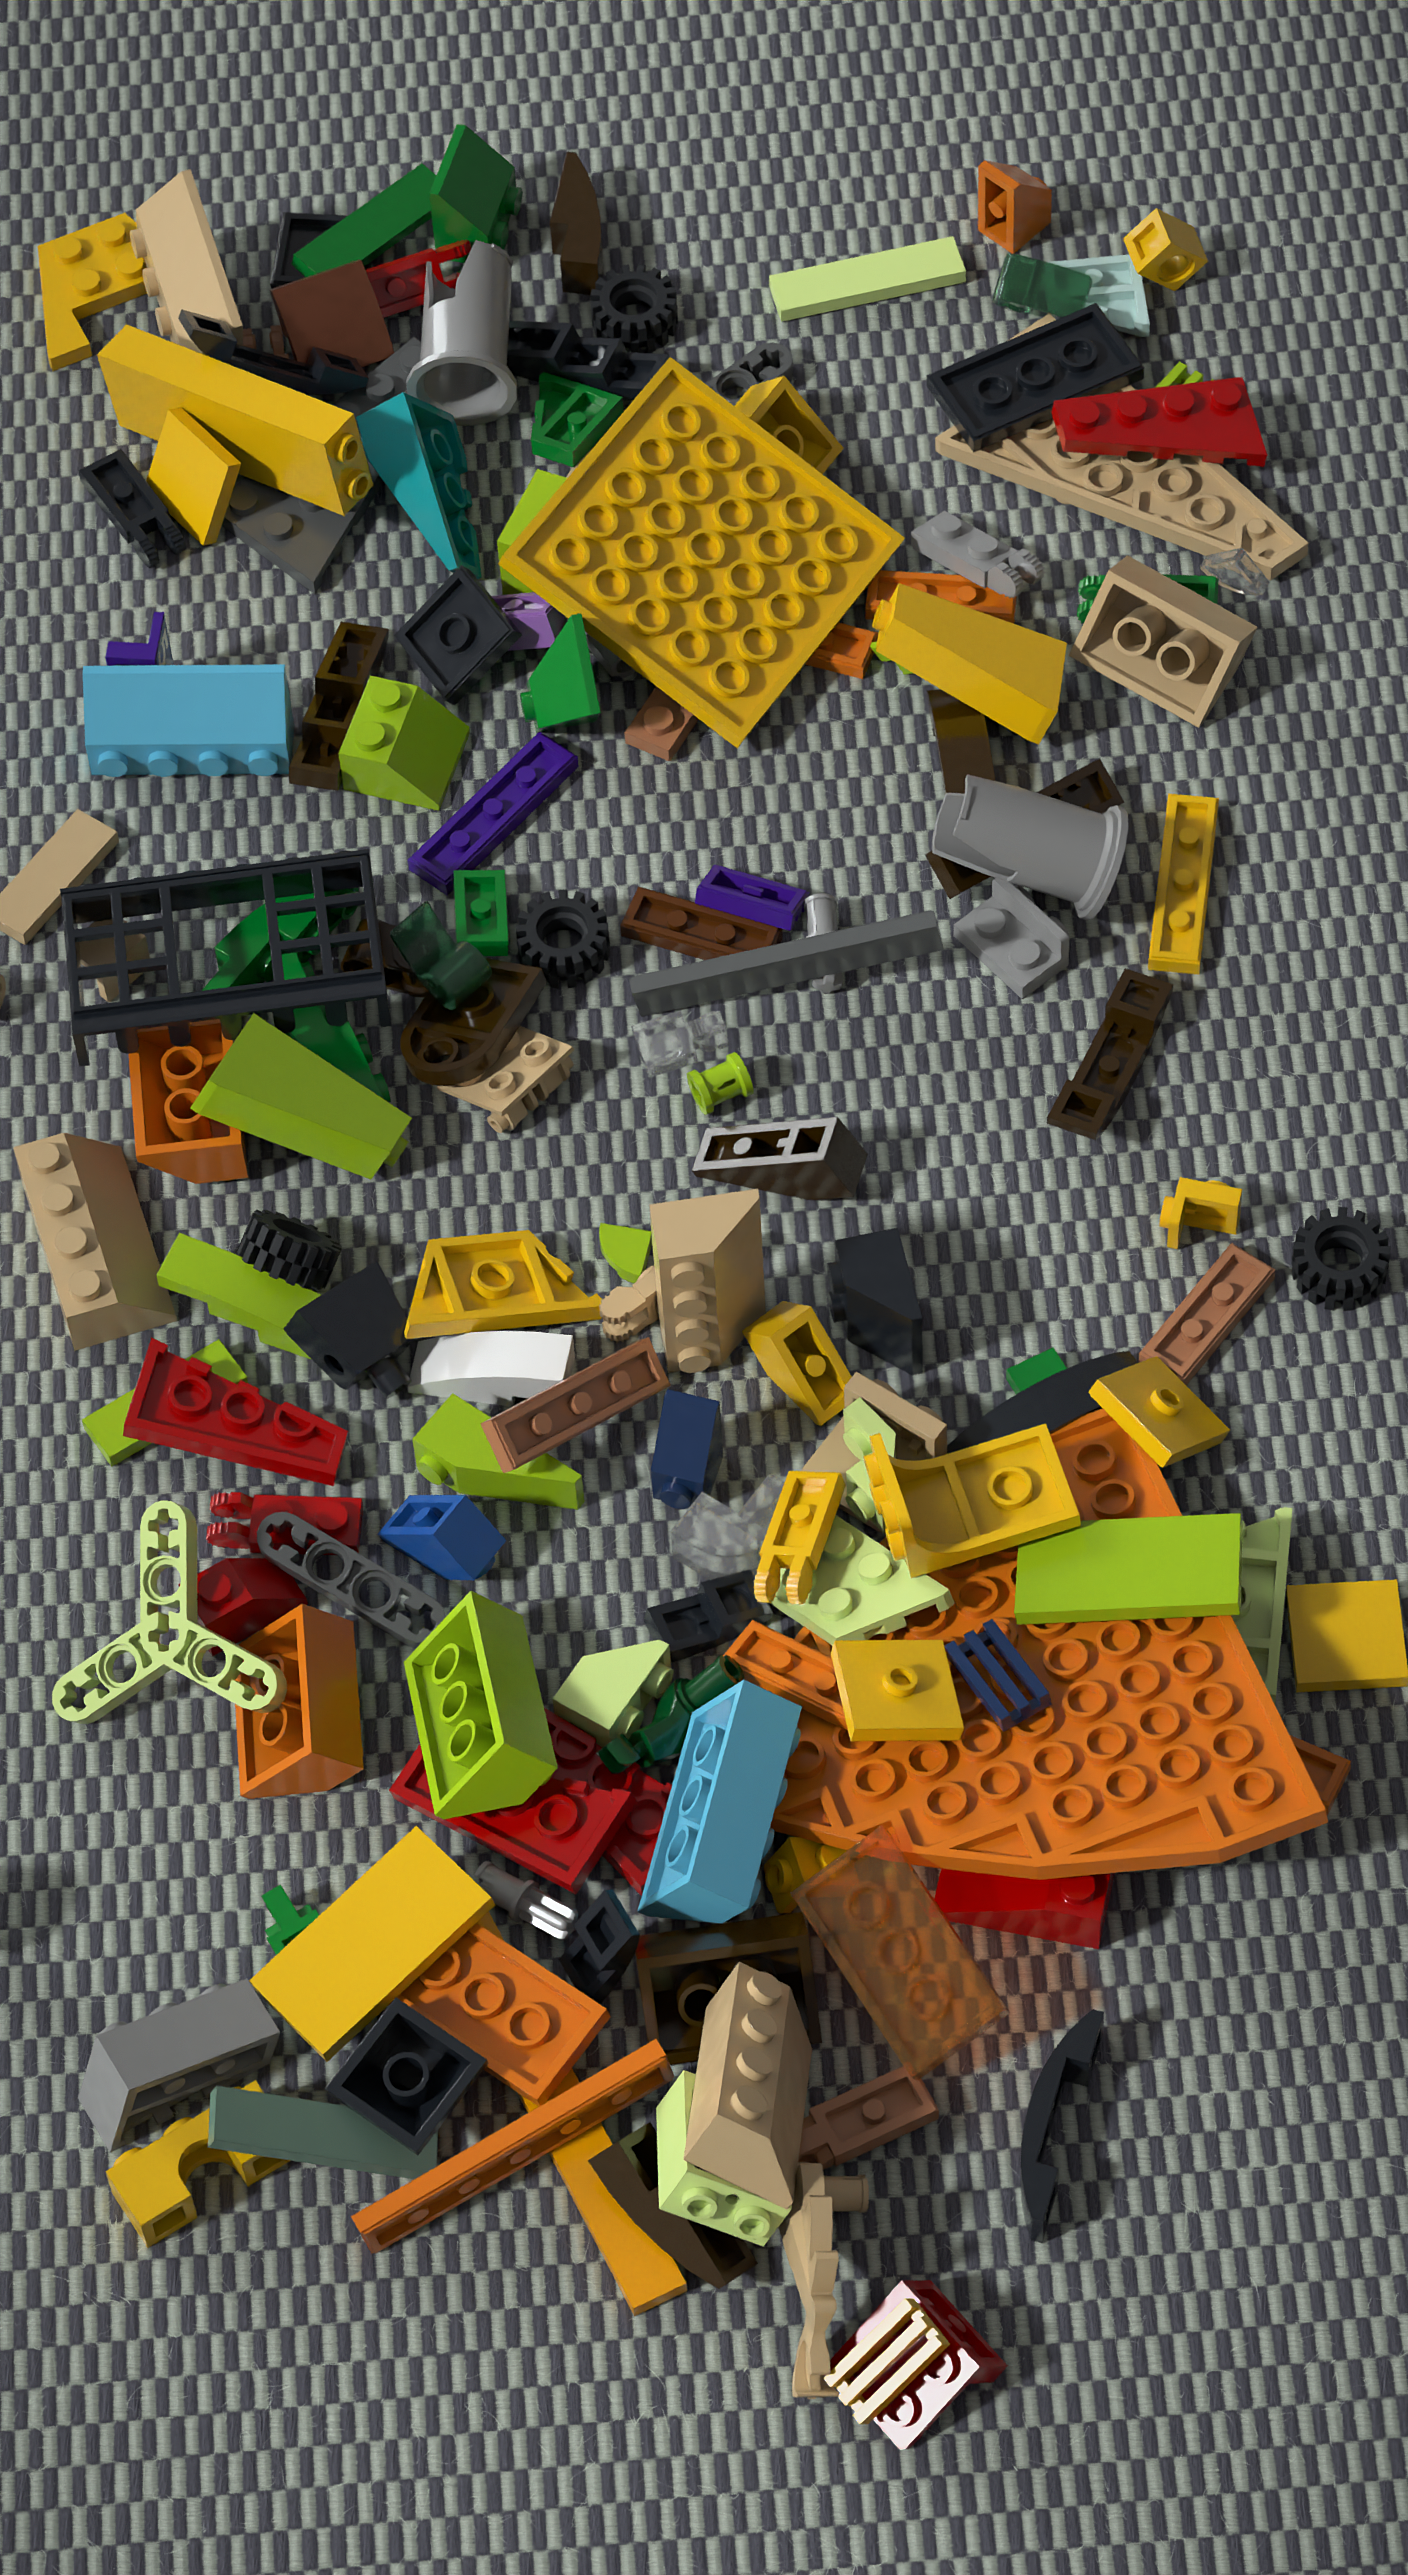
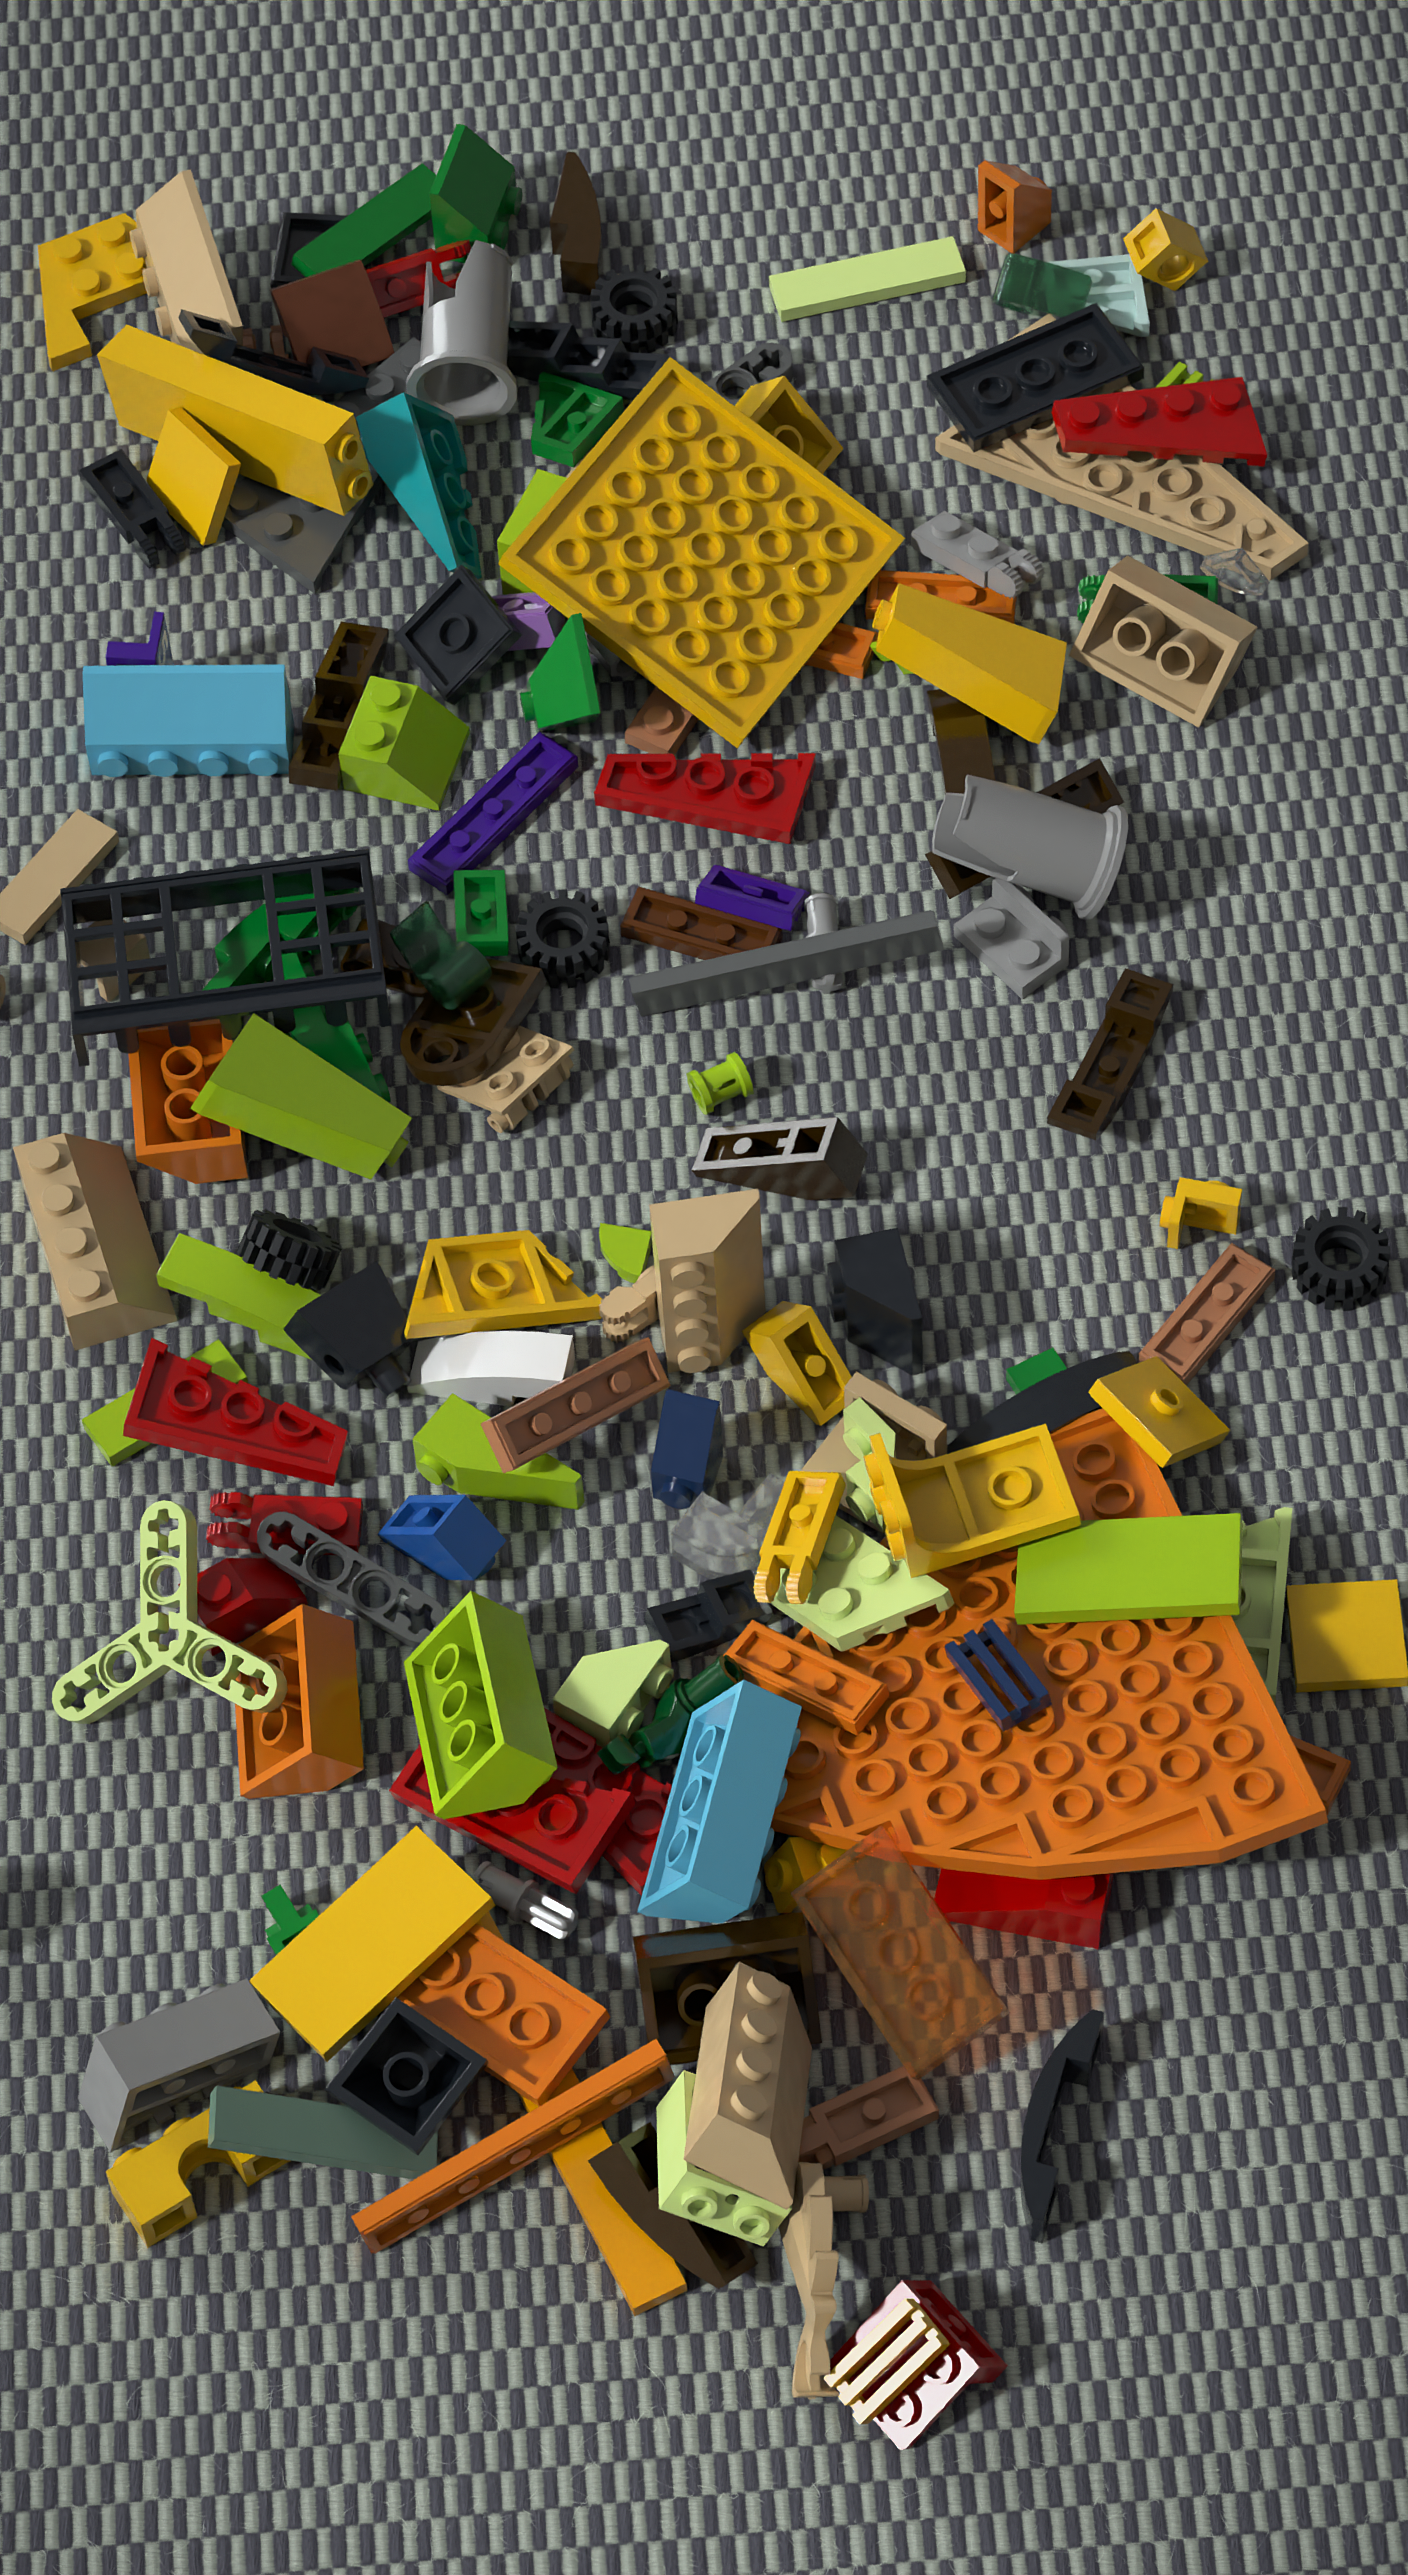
black slope [558,1889,640,2004] -> none
clear plate [631,1010,729,1078] -> none
yellow plate [831,1640,964,1741] -> none
yellow tile [1148,794,1219,975] -> none
none -> red wing [594,753,816,844]

